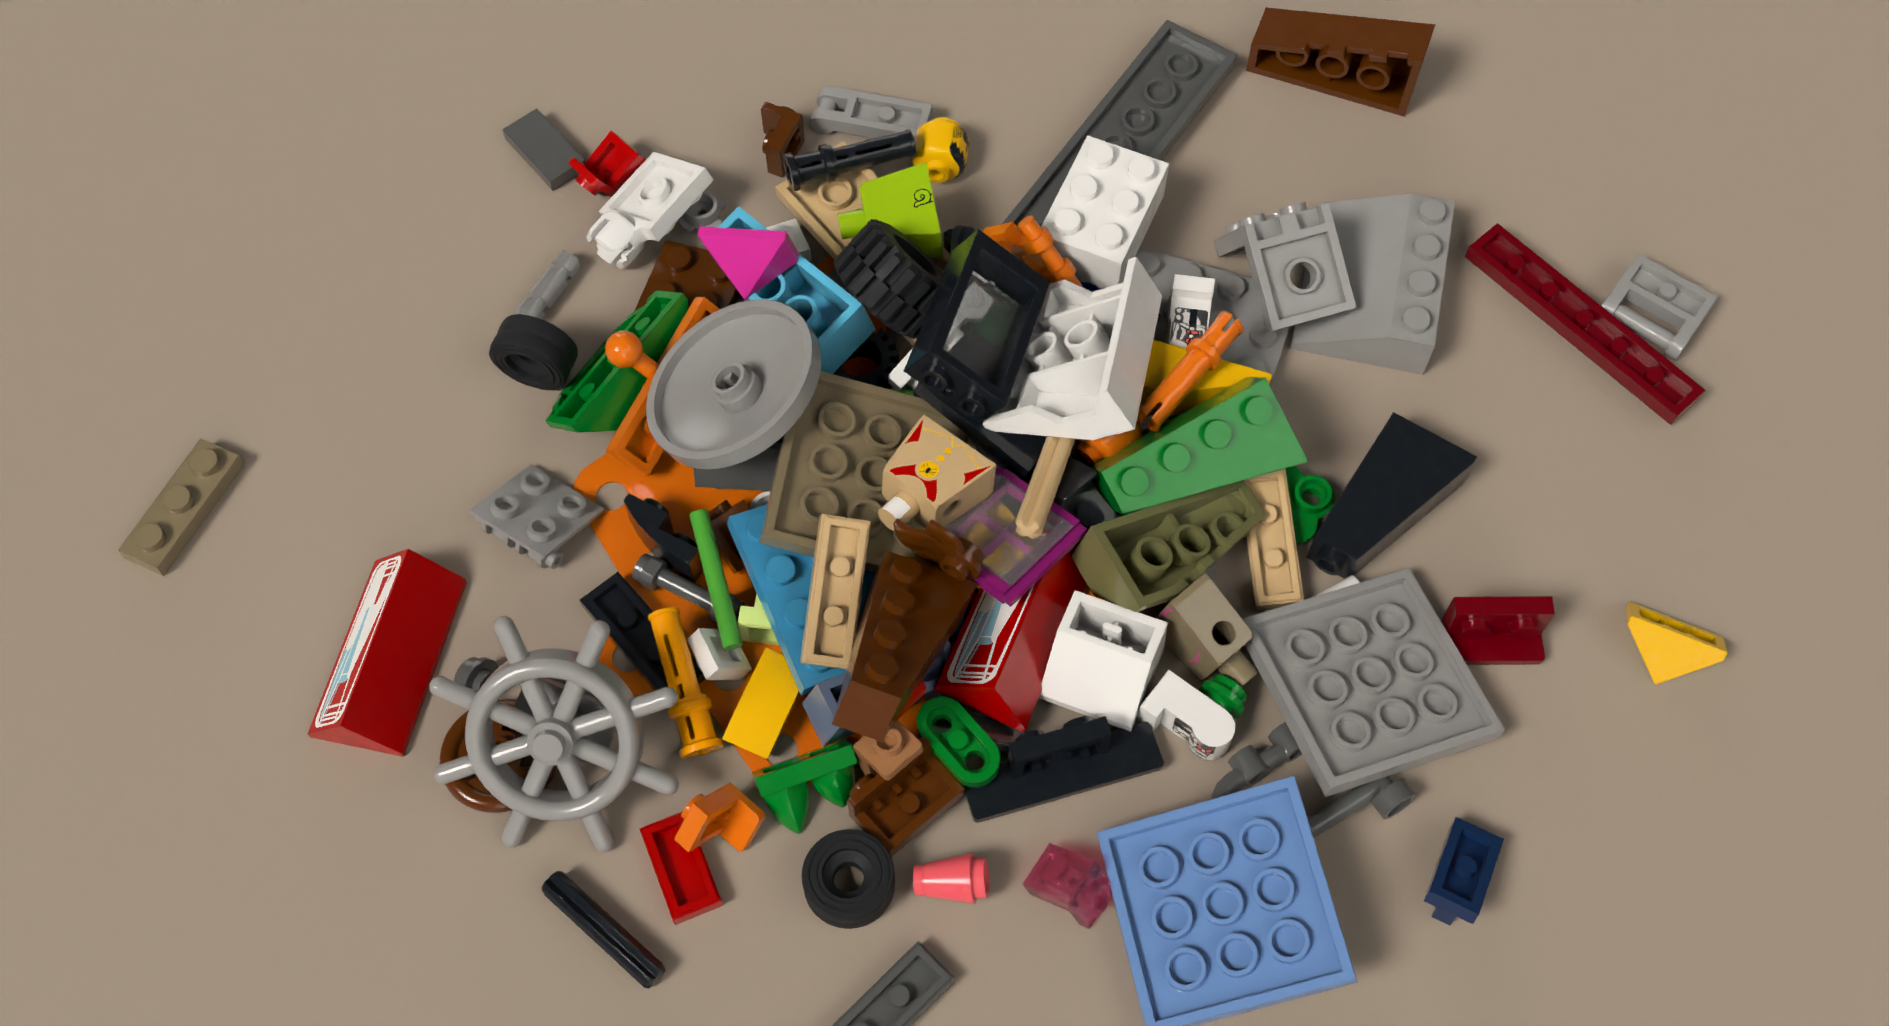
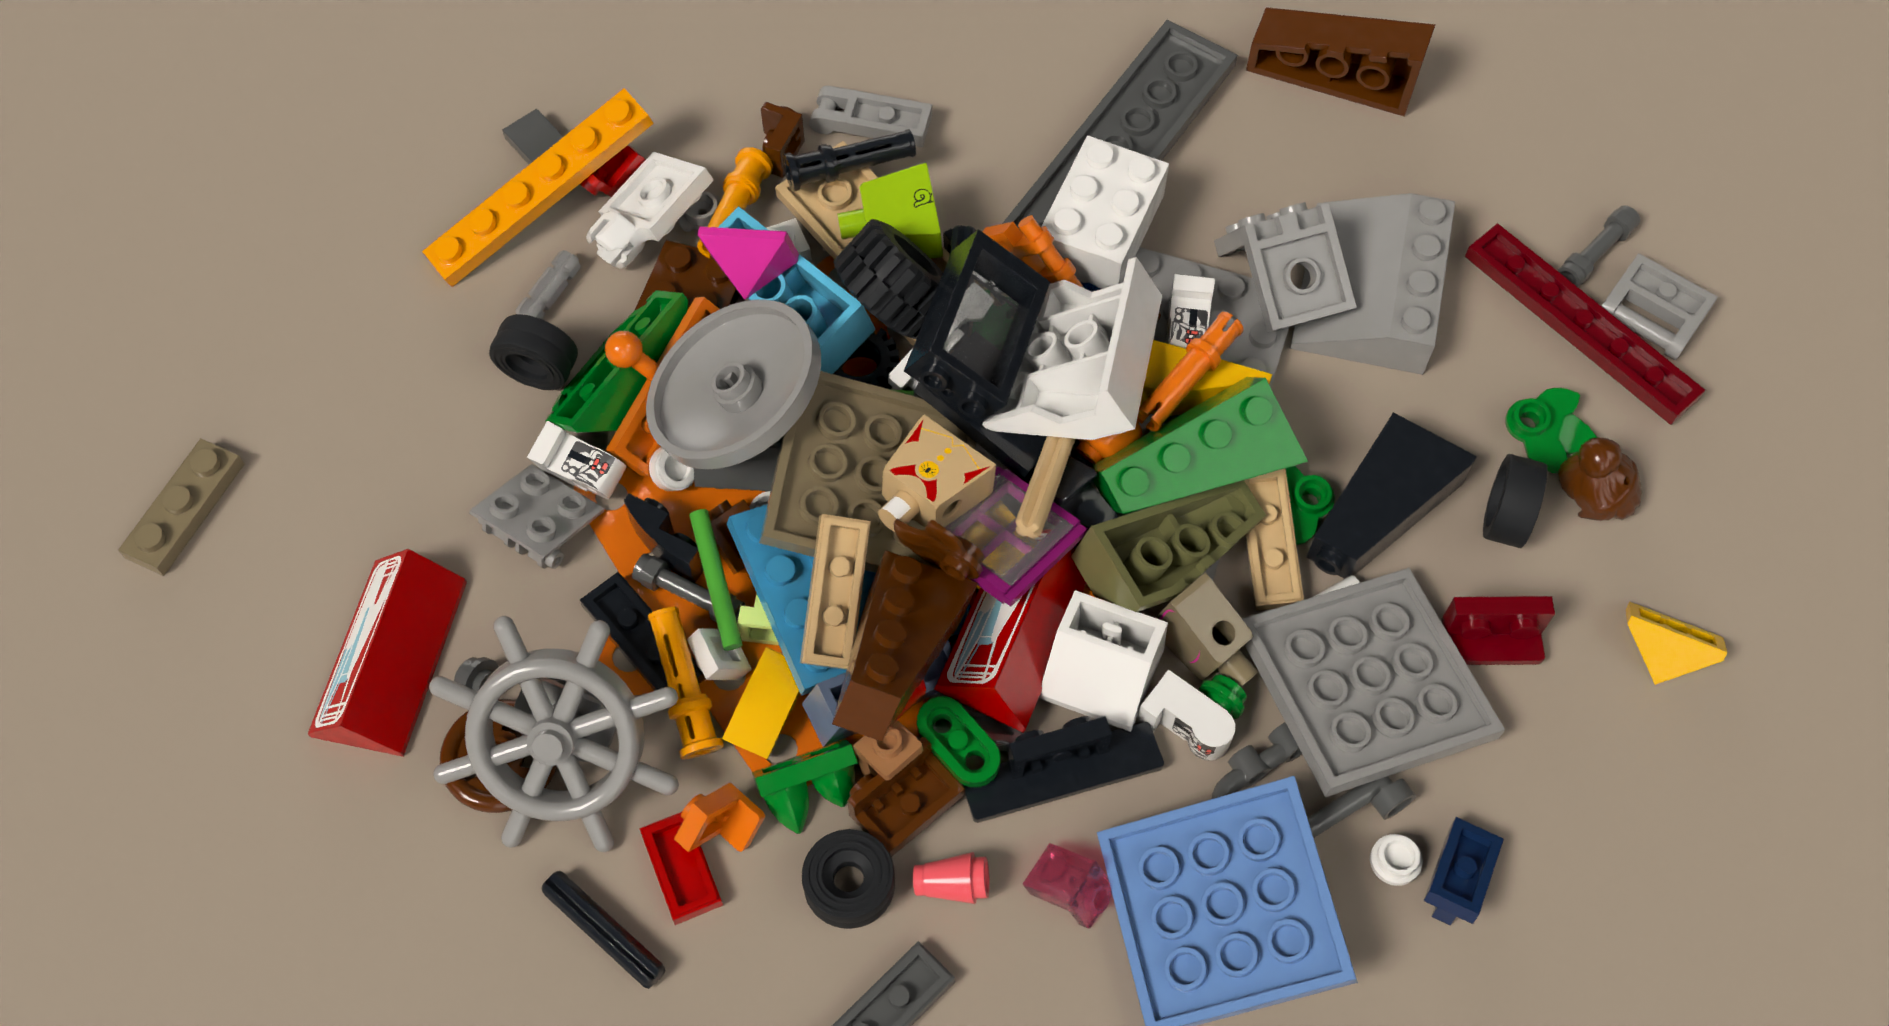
yellow head [912,117,970,183] -> none
none -> light orange plate [422,88,654,287]
none -> white leg [527,421,627,499]
none -> white tile [649,447,694,491]
none -> light orange pin [697,147,773,259]
none -> white plate [1370,834,1423,886]
none -> black tyre [1483,454,1548,548]
none -> green plate [1505,388,1598,474]
none -> dark grey bar [1558,206,1640,287]
none -> reddish brown piece [1558,438,1642,521]

